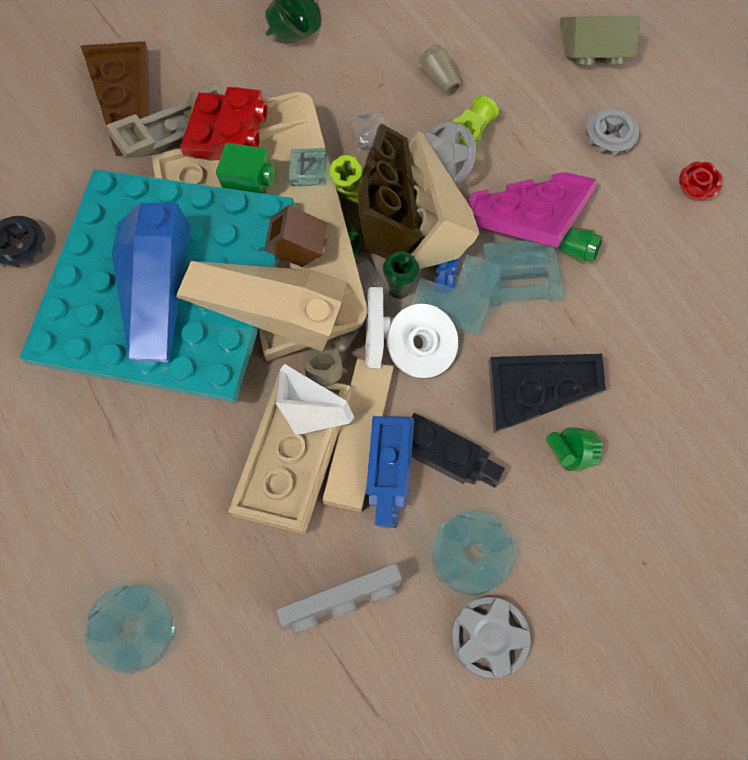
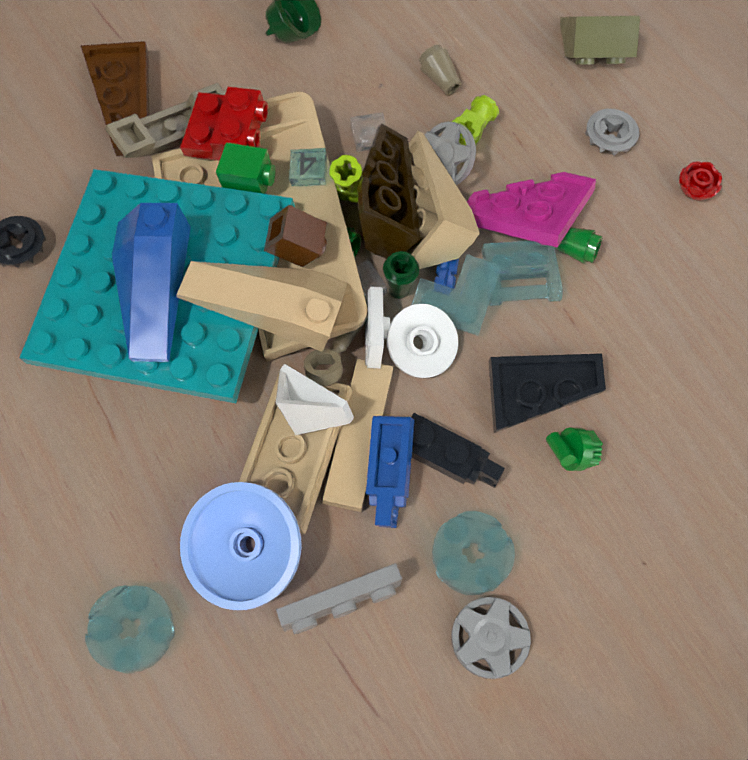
none -> light blue dish [180,482,301,610]

